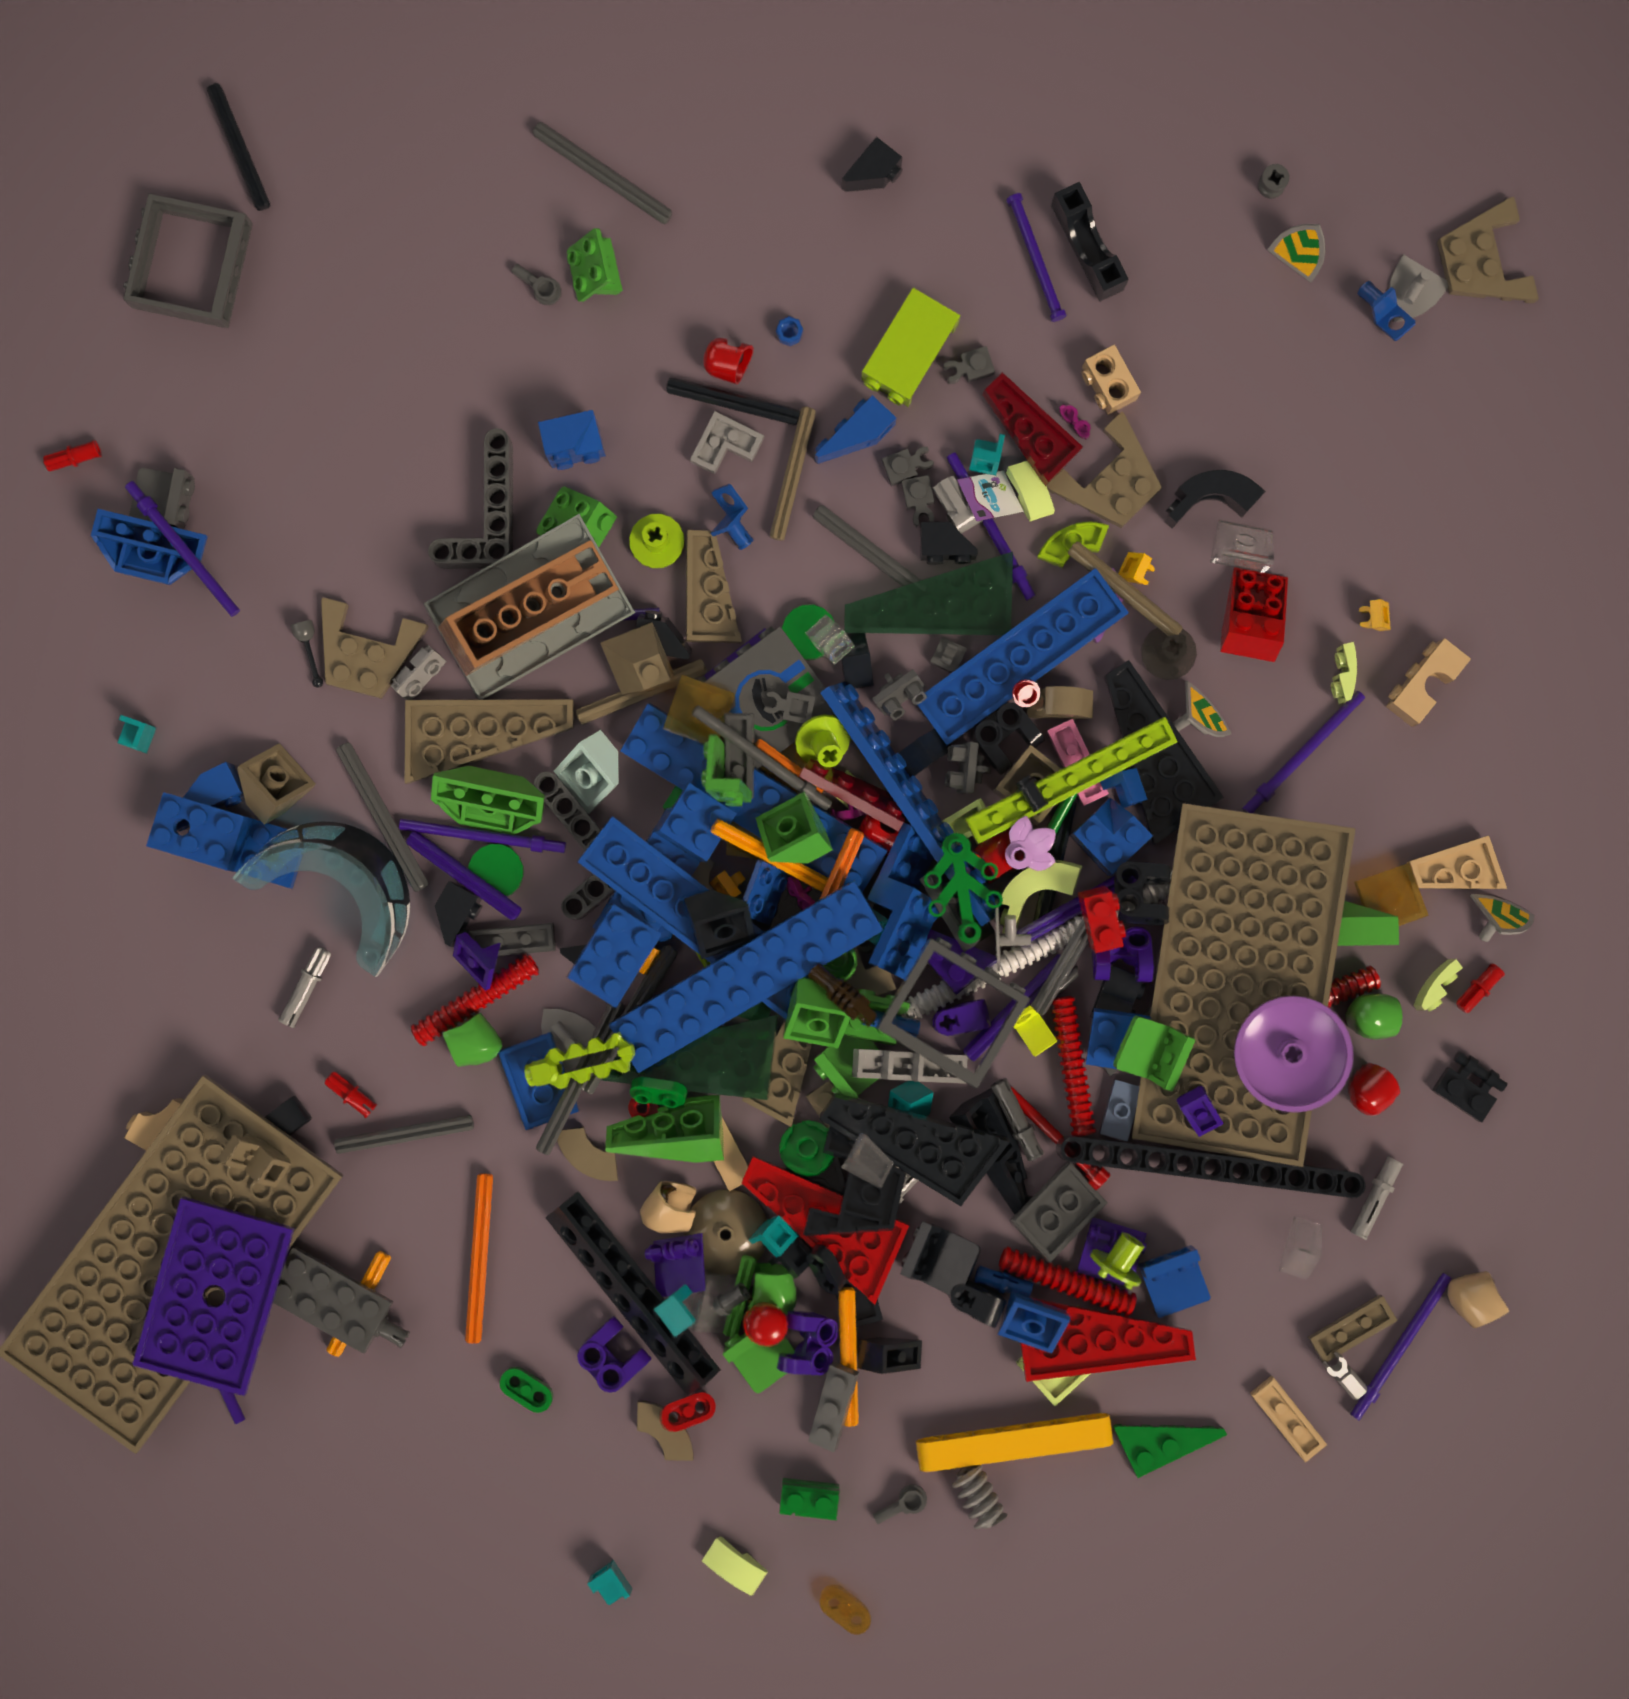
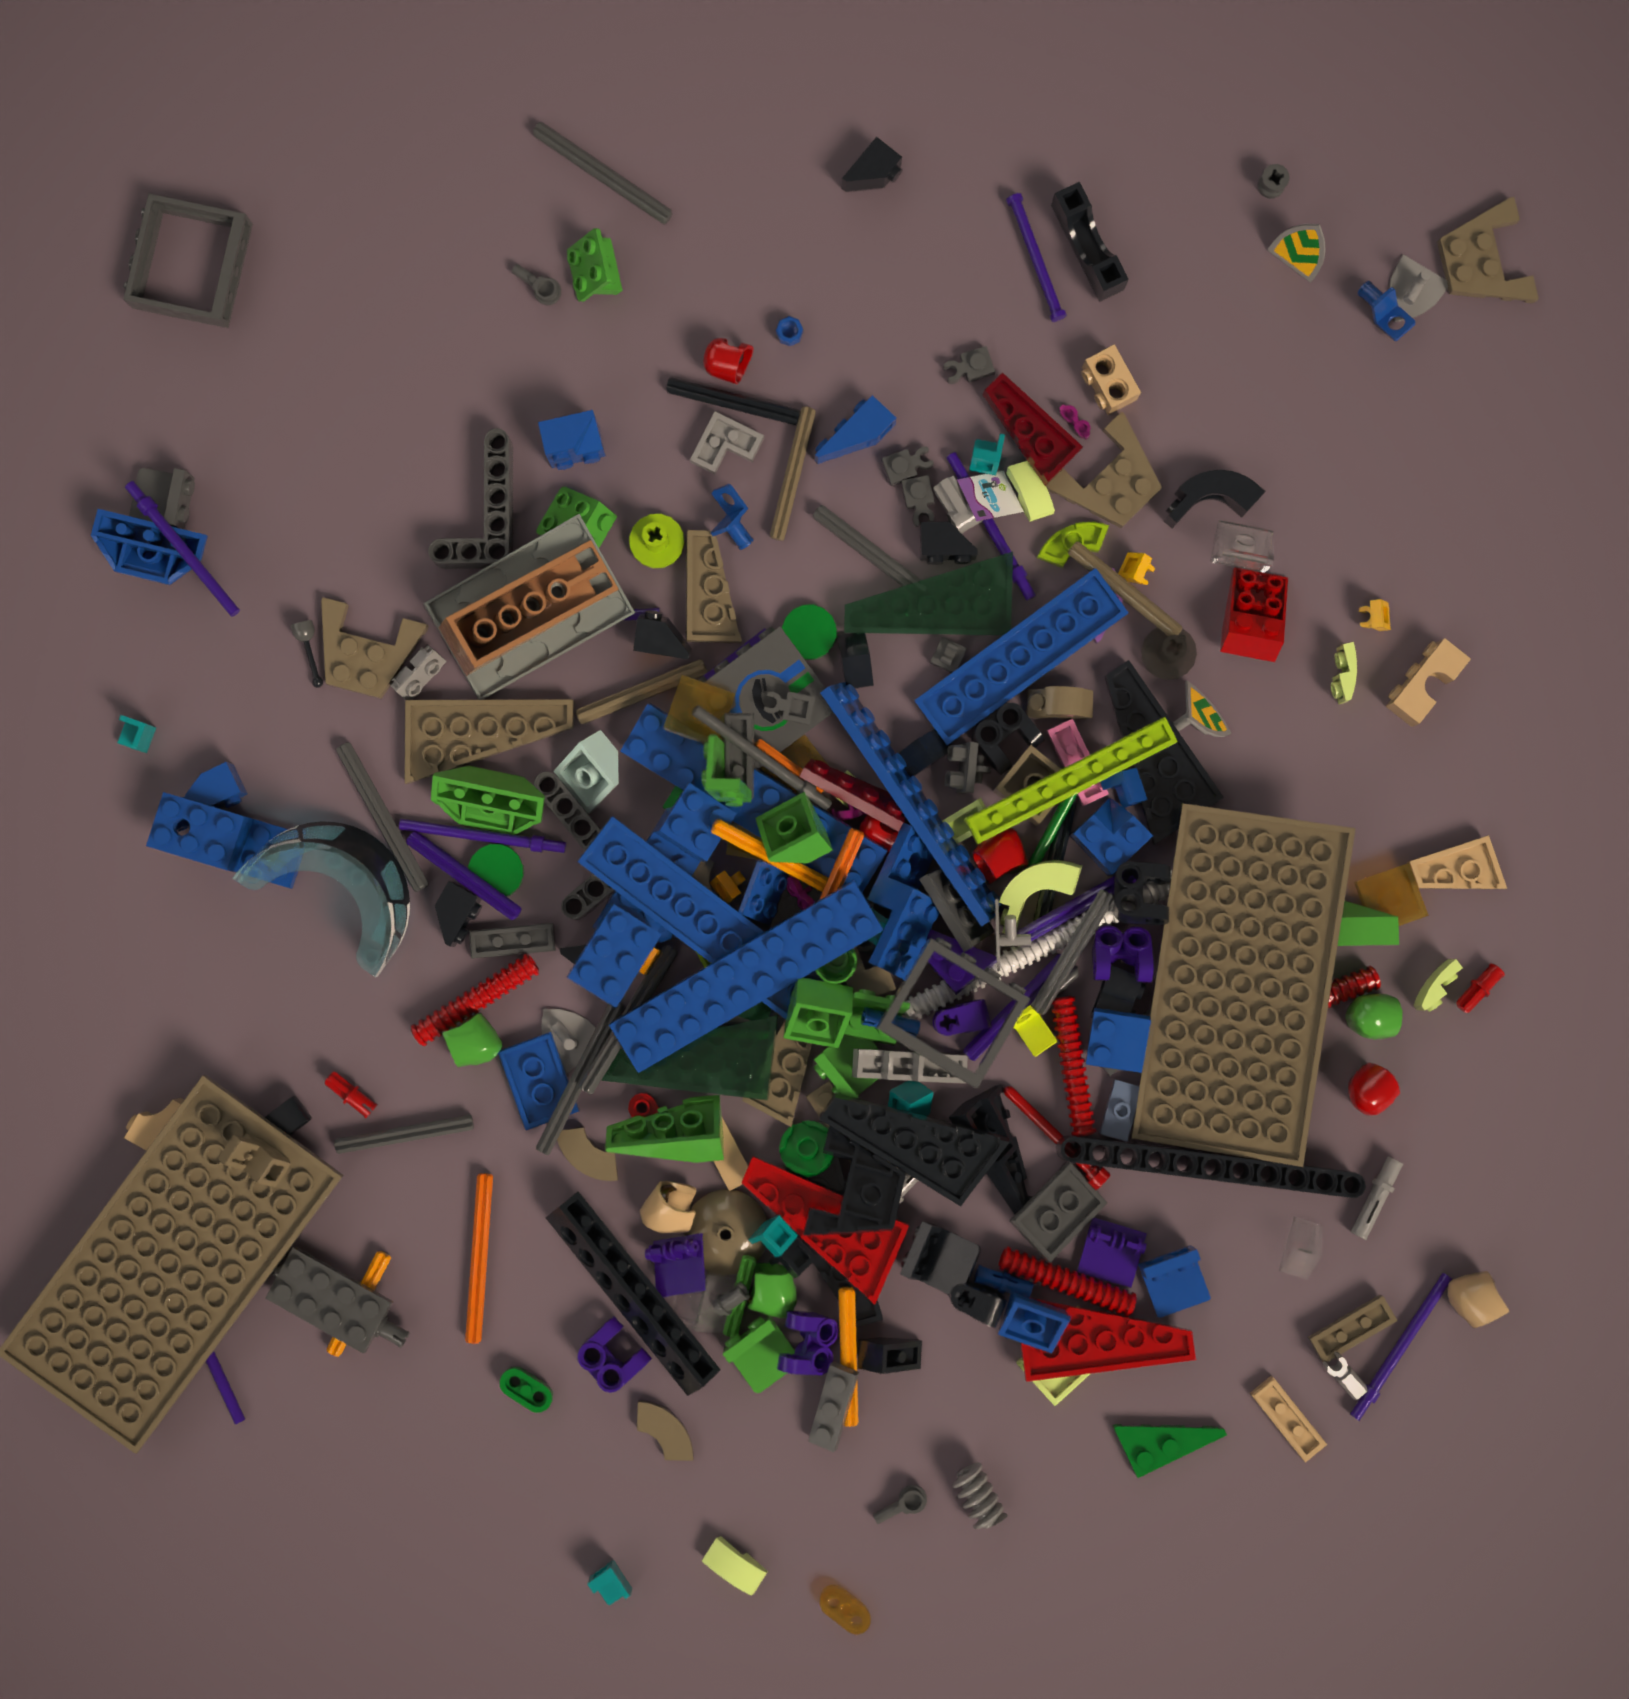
red axle [43,440,102,472] -> none
dark purple plate [132,1197,295,1396] -> none
black axle [207,83,270,211] -> none
dark tan slope [237,743,316,825] -> none
light grey axle [278,947,331,1028] -> none
dark purple slope [453,932,501,990] -> none
lime sword [525,1032,636,1089] -> none
dark tan slope [600,622,674,694] -> none
green plate [629,1077,687,1108] -> none
teal panel [654,1284,695,1337] -> none
red plate [659,1392,716,1432] -> none
black slope [684,890,755,959] -> none
red helmet [743,1302,788,1347] -> none
green brick [779,1478,840,1520] -> none
lime piece [795,714,851,767] -> none
clear brick [805,615,855,665] -> none
black beam [806,1244,847,1295] -> none
dark brown hinge [808,963,877,1027] -> none
clear slope [841,1133,894,1188] -> none
lime panel [861,288,961,407] -> none
dark grey hips [872,669,927,721] -> none
yellow beam [916,1413,1114,1472] -> none
green plant [924,833,1003,944] -> none
dark grey pin [990,1078,1044,1161] -> none
lavender plate [1005,816,1056,871] -> none
plate [1012,679,1040,707] -> none
black pin [1015,774,1048,813] -> none
red brick [1078,886,1126,953] -> none
lime piece [1090,1232,1144,1290] -> none
bright green bracket [1113,1015,1196,1092] -> none
dark purple slope [1176,1086,1224,1137] -> none
medium lavender dish [1234,996,1353,1112] -> none
dark purple bar [1242,691,1365,813] -> none
black plate [1432,1051,1508,1123] -> none
shield [1470,894,1535,942] -> none

